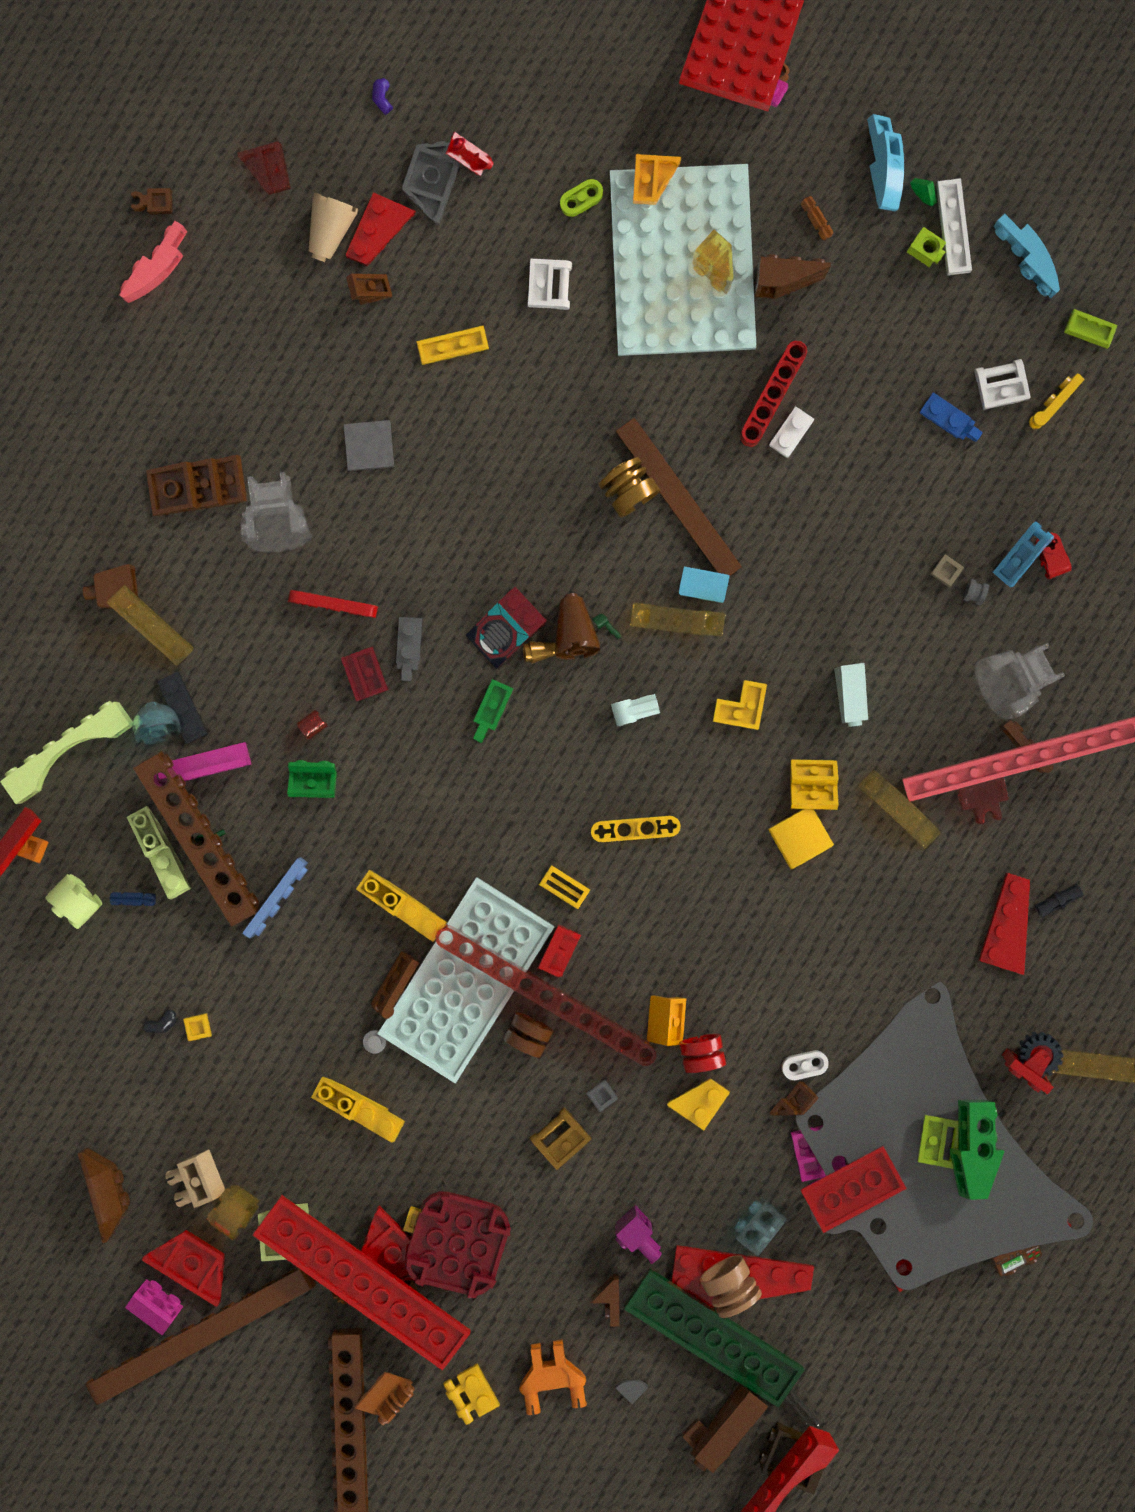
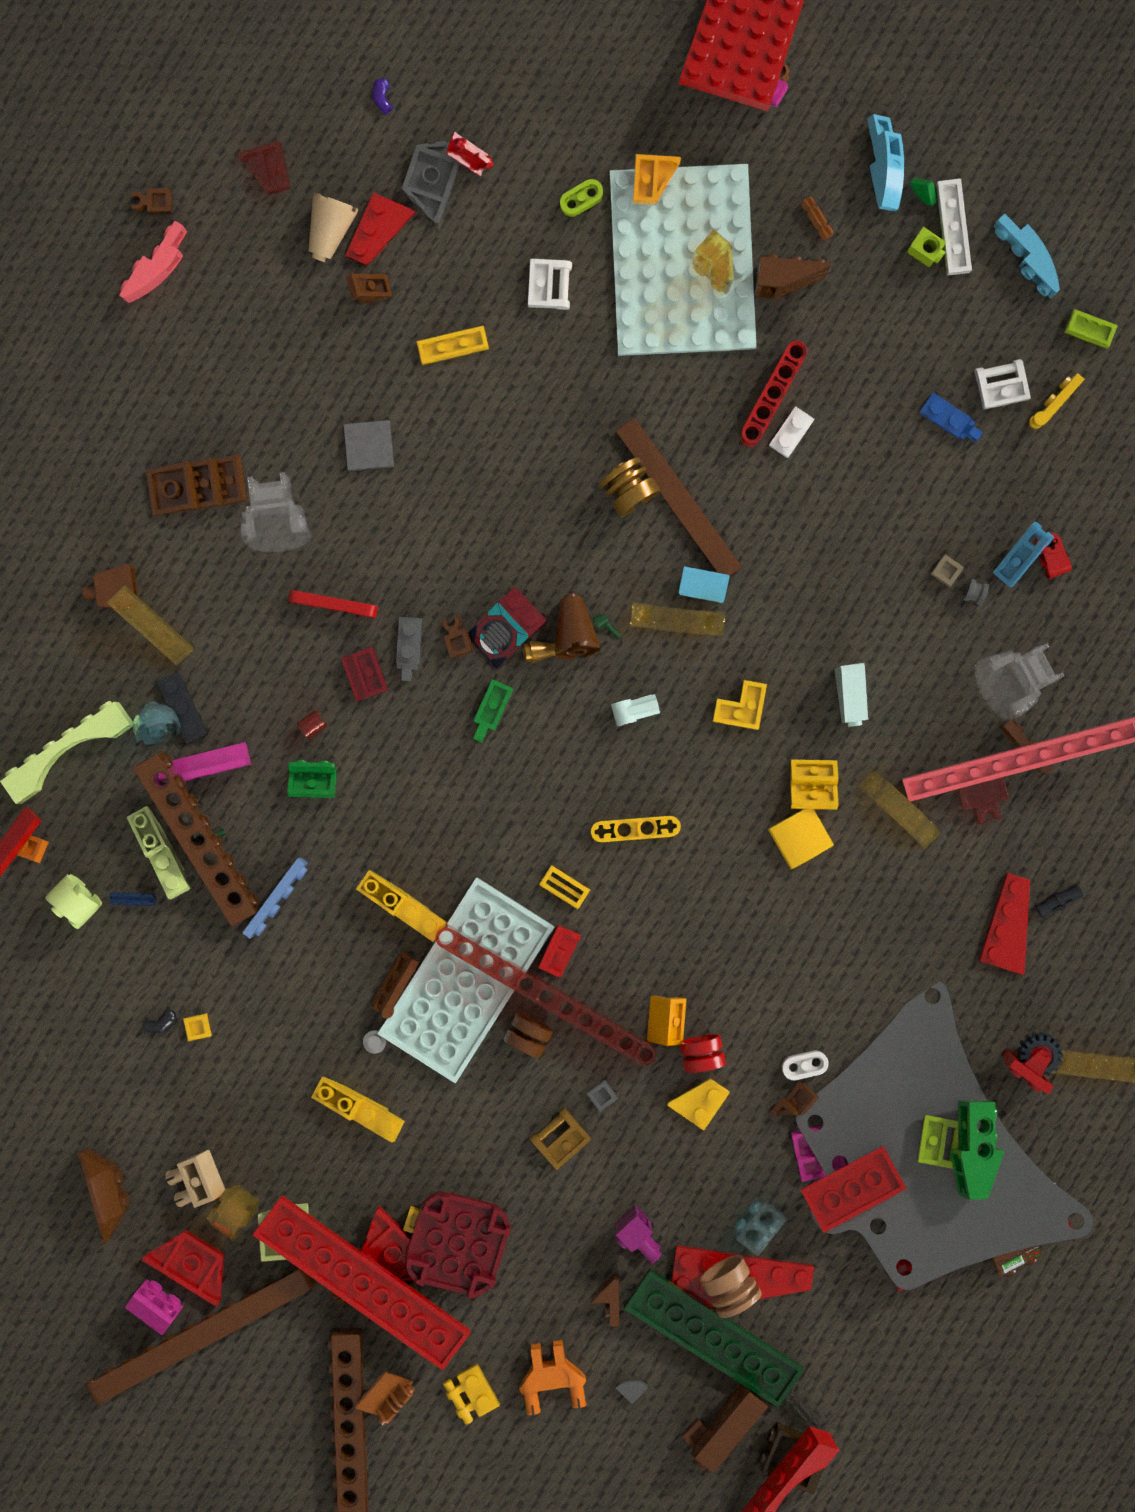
none -> reddish brown plate [442,615,474,659]

